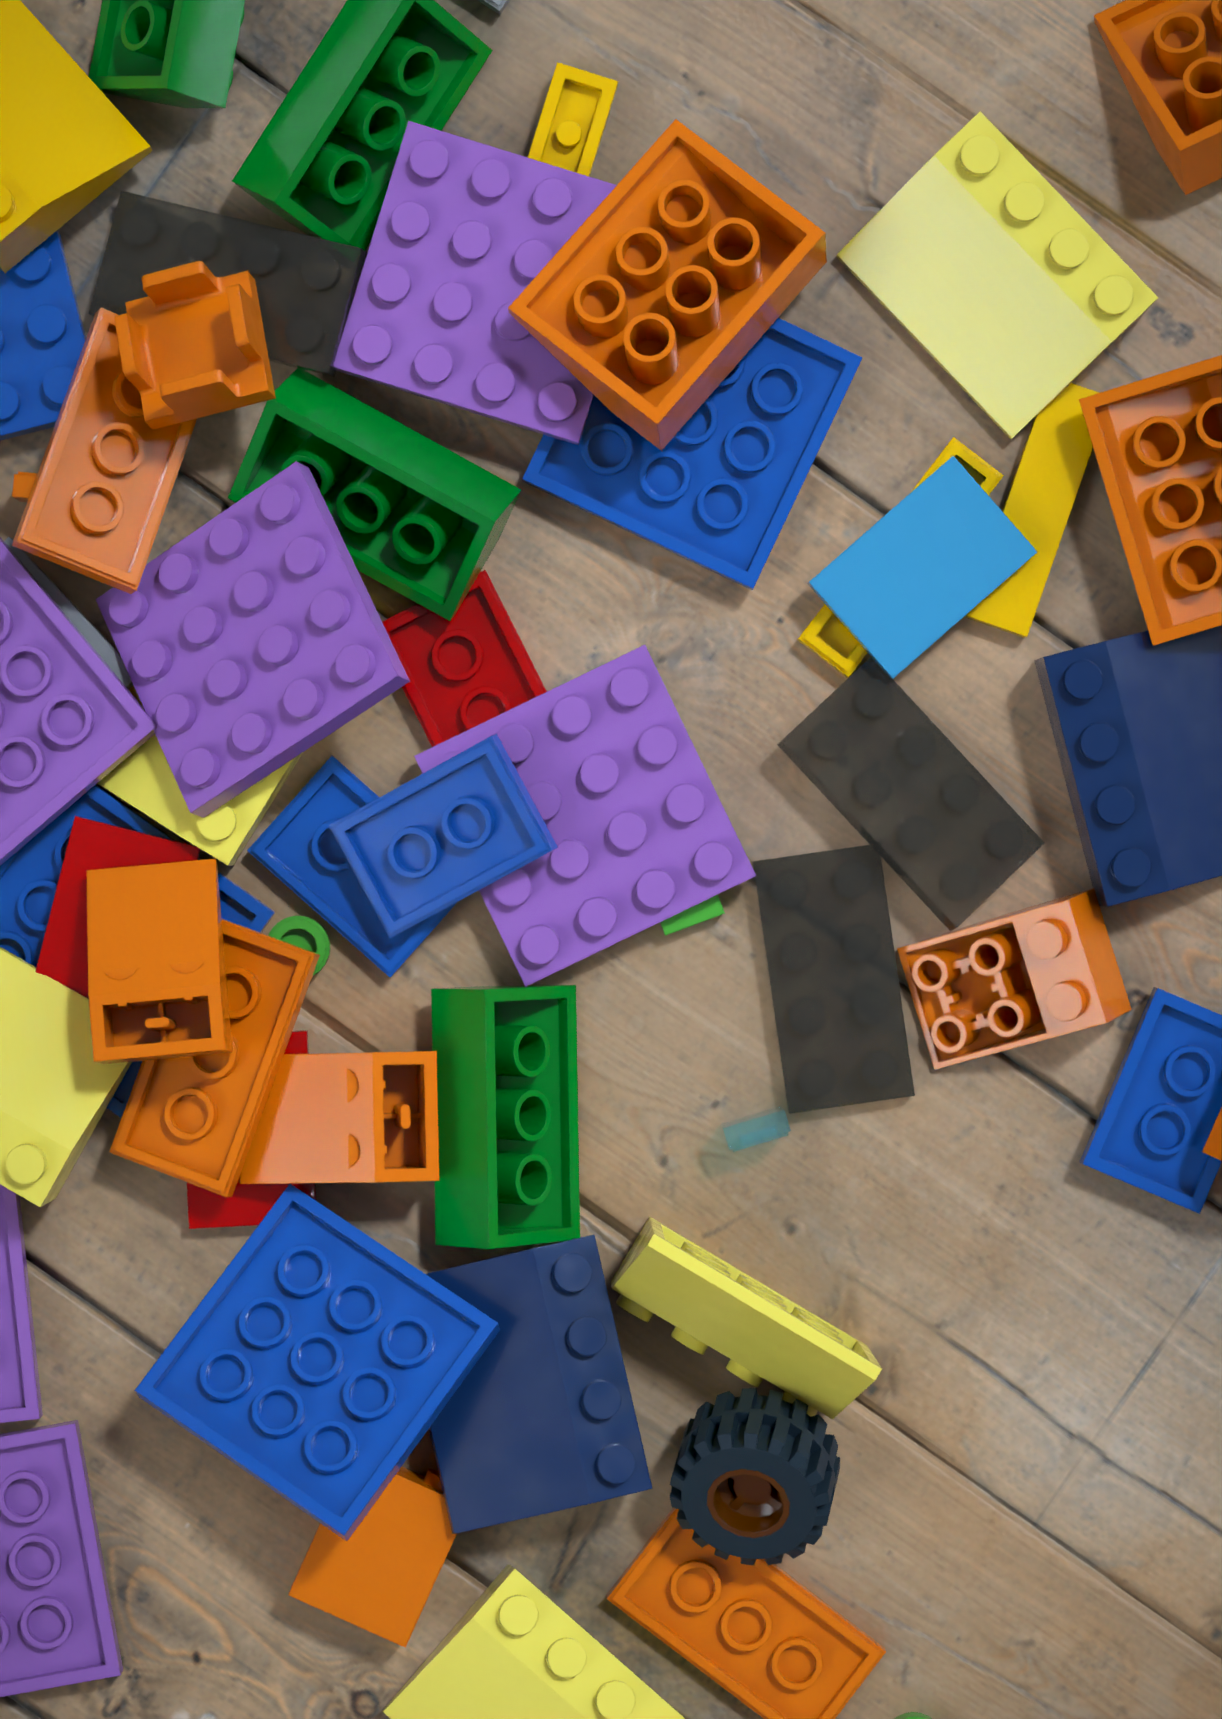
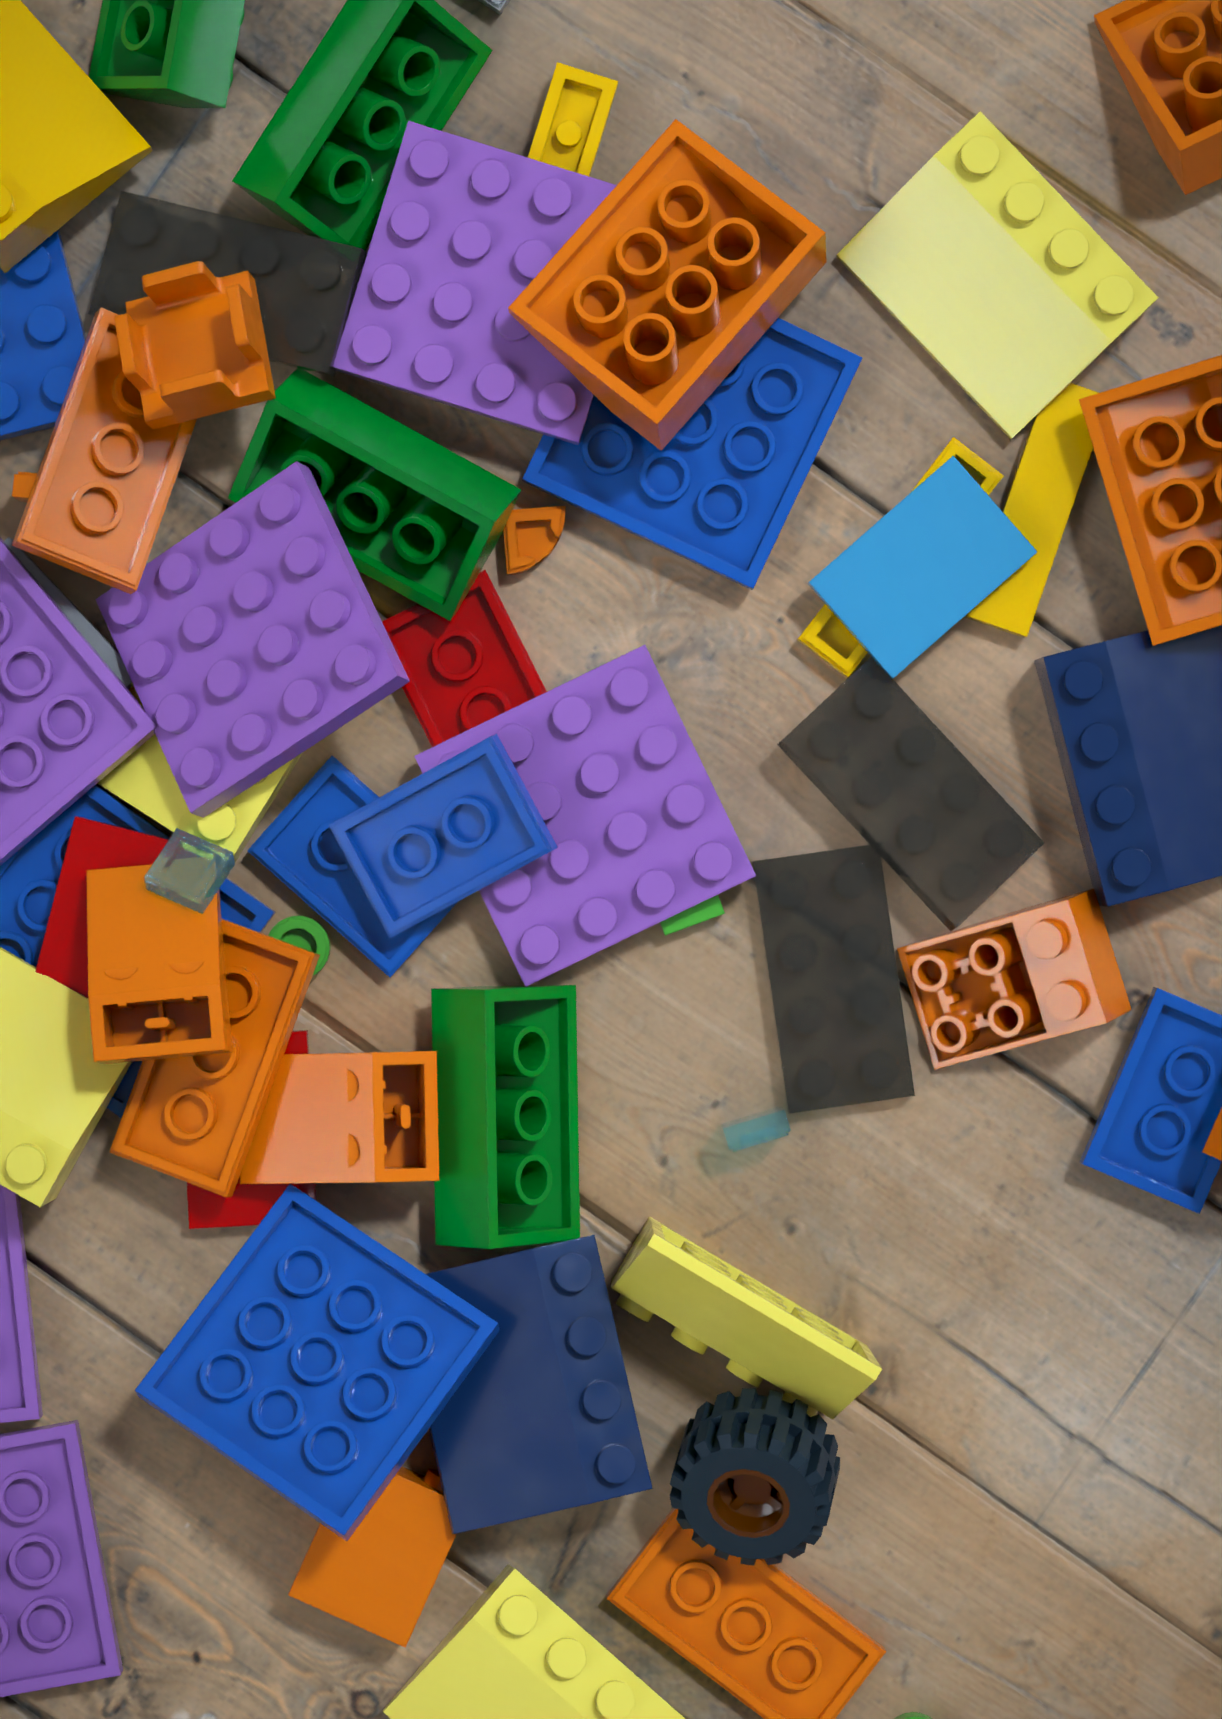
none -> clear light blue tile [144,828,235,914]
none -> orange tile [503,506,566,576]

